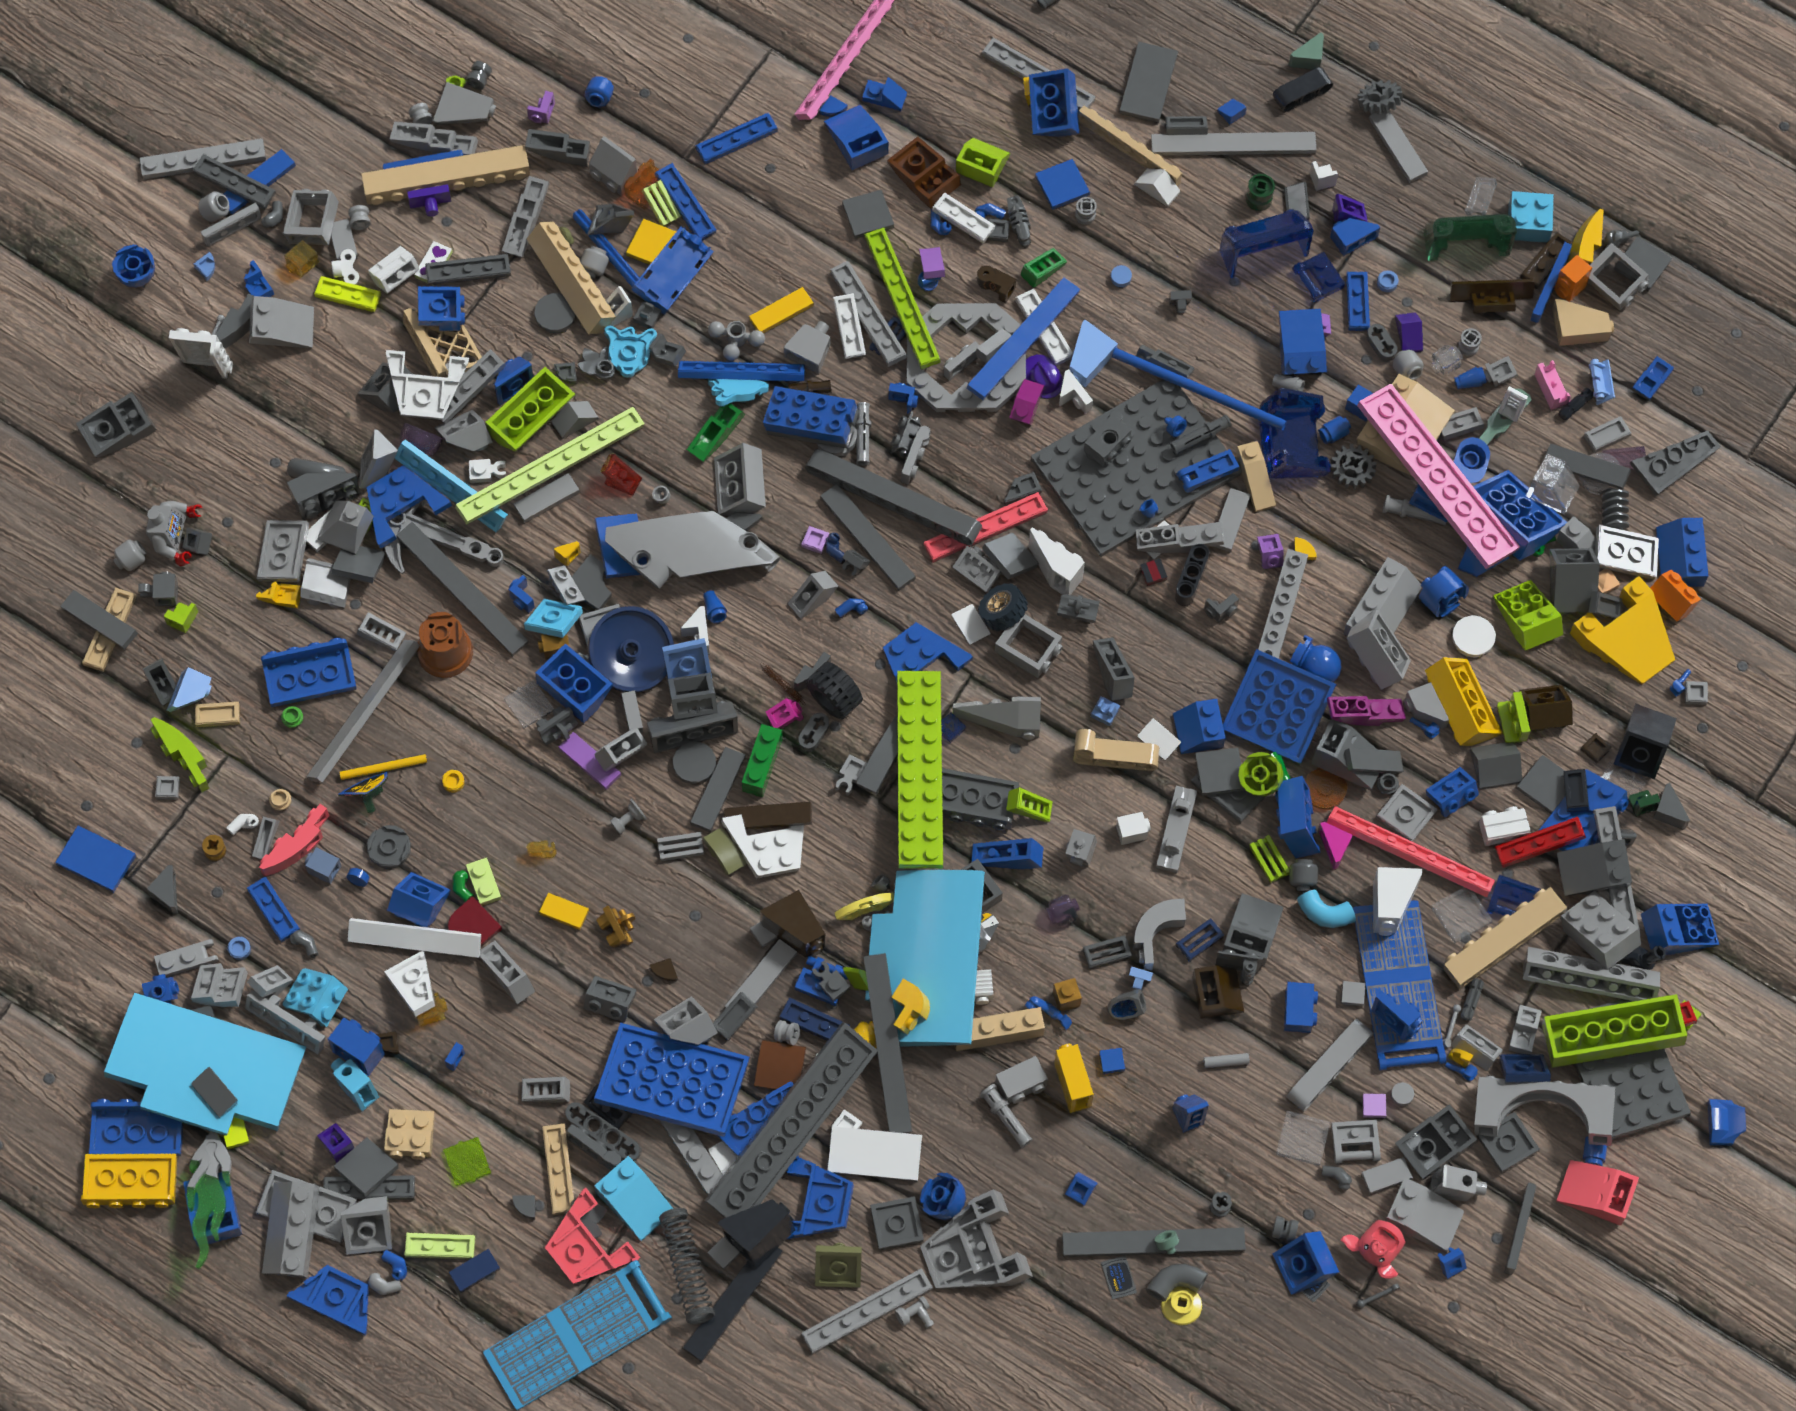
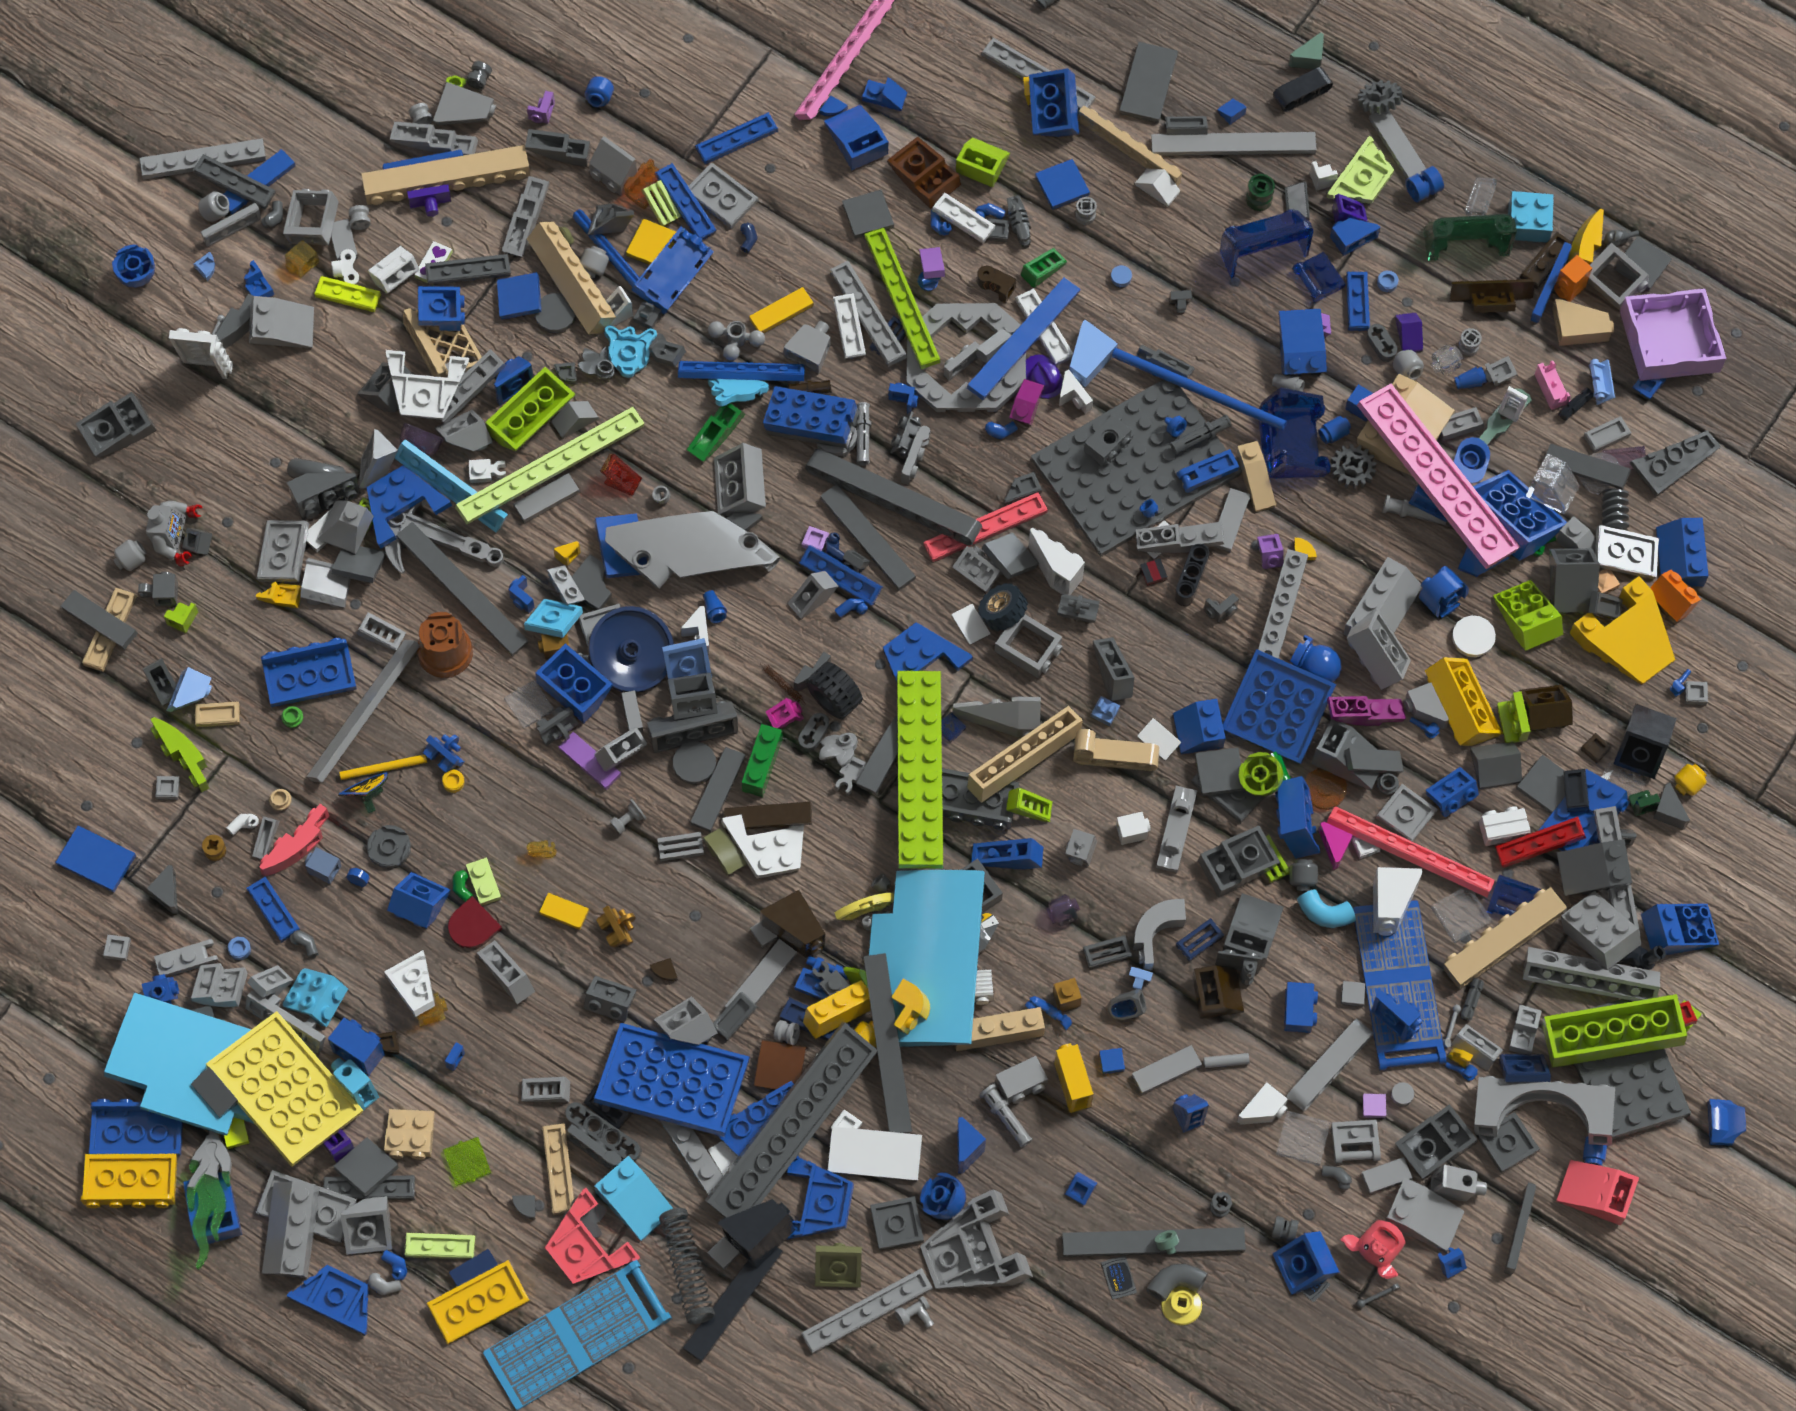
white tile [348,918,481,957] -> none
none -> light grey tile [103,935,131,961]
none -> light yellow plate [206,1011,363,1166]
none -> blue hips [423,734,465,772]
none -> yellow tile [427,1260,530,1344]
none -> blue tile [497,272,541,320]
none -> light grey tile [688,163,759,229]
none -> dark blue arm [740,223,758,253]
none -> blue tile [799,545,883,606]
none -> yellow brick [803,980,871,1039]
none -> light grey plate [819,733,858,767]
none -> blue slope [957,1117,986,1174]
none -> tan brick [967,706,1083,803]
none -> blue arm [985,421,1018,439]
none -> light grey tile [1132,1045,1202,1095]
none -> dark grey slope [1198,825,1280,898]
none -> white slope [1237,1082,1288,1125]
none -> yellowish green wing [1327,136,1394,204]
none -> white tile [1351,837,1381,859]
none -> blue wheel [1405,166,1444,203]
none -> lavender tile [1620,289,1726,381]
none -> yellow head [1674,764,1707,796]

